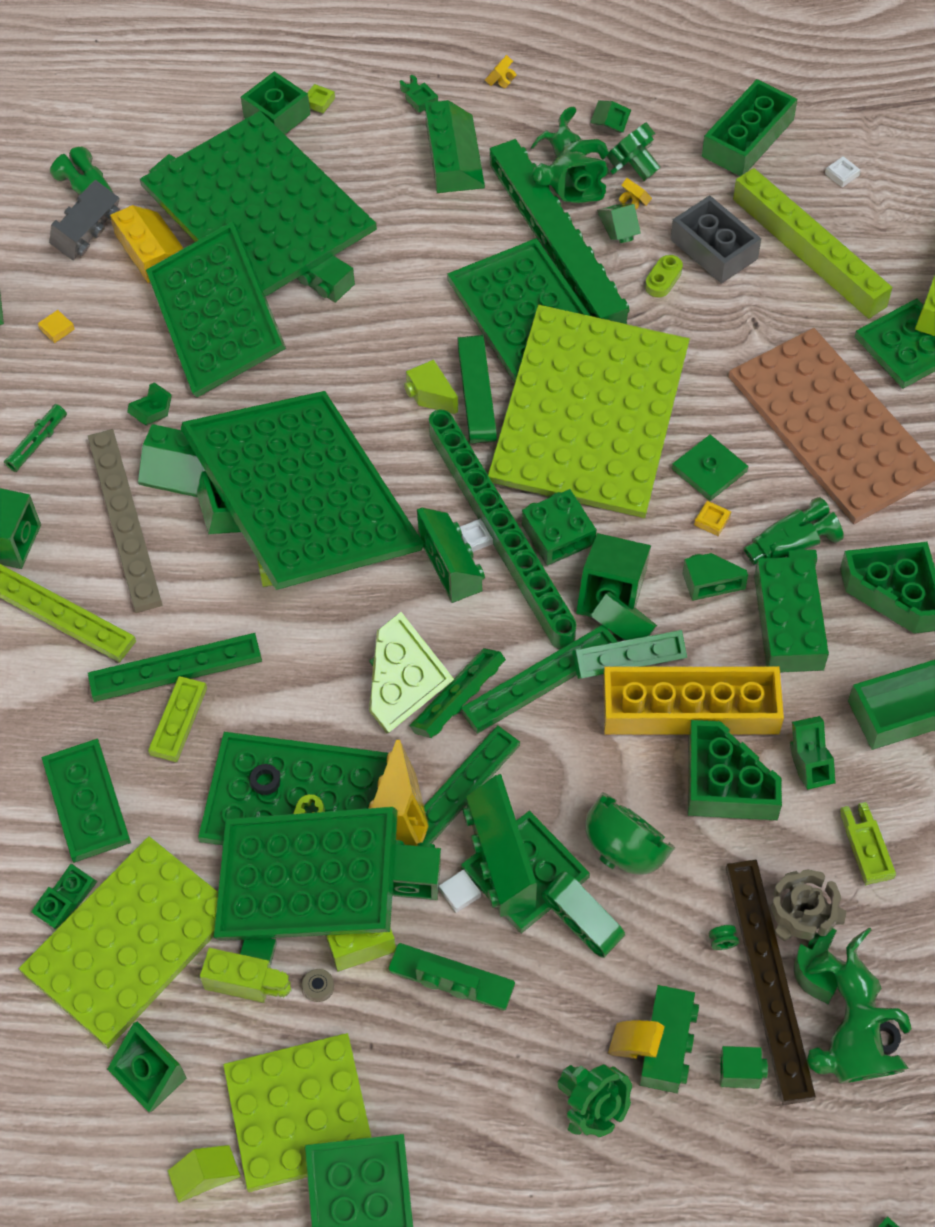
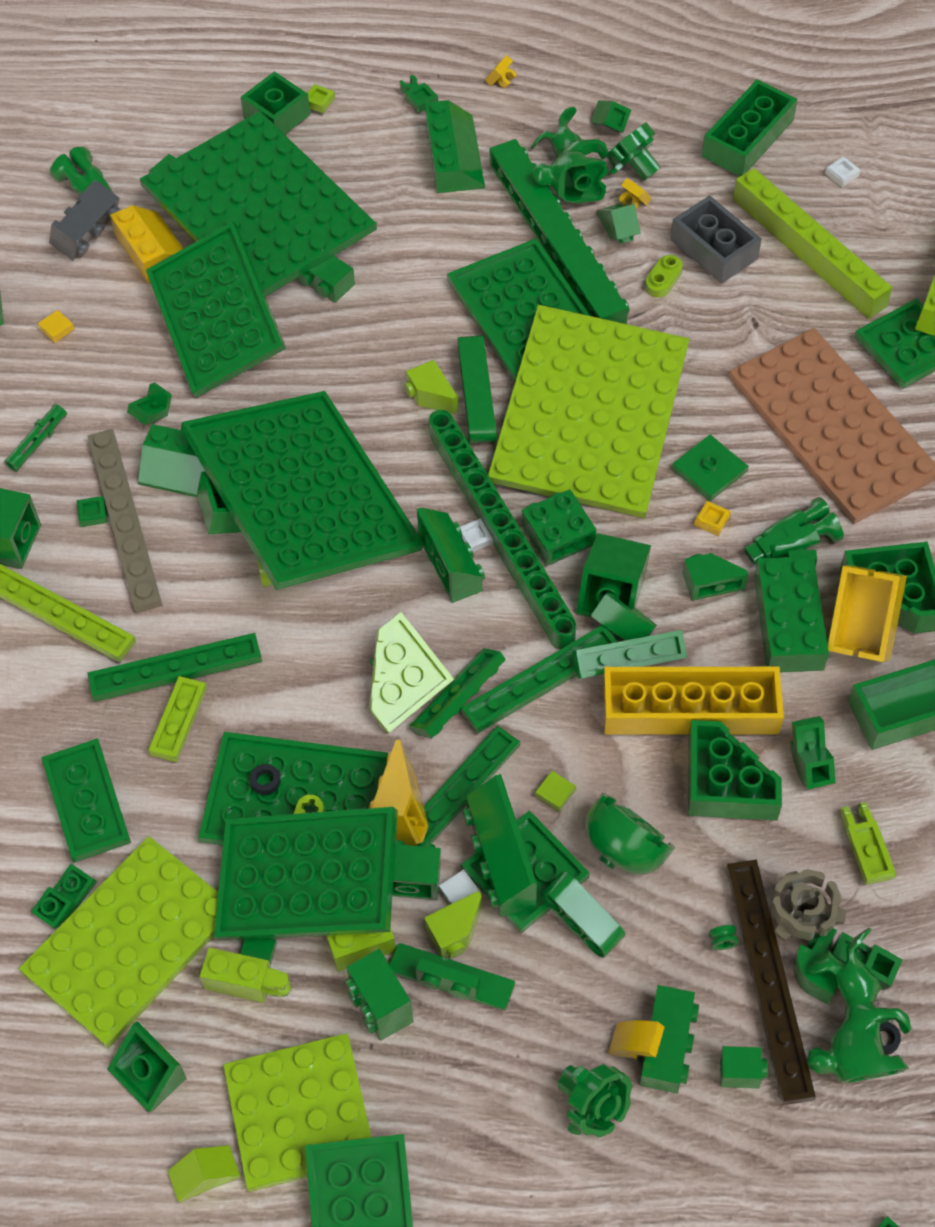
dark tan tile [302,969,334,1002] -> none
none -> green tile [77,496,108,527]
none -> green brick [345,948,414,1041]
none -> lime slope [424,891,482,958]
none -> lime tile [535,771,576,812]
none -> yellow piece [828,565,907,662]
none -> green brick [831,932,903,990]

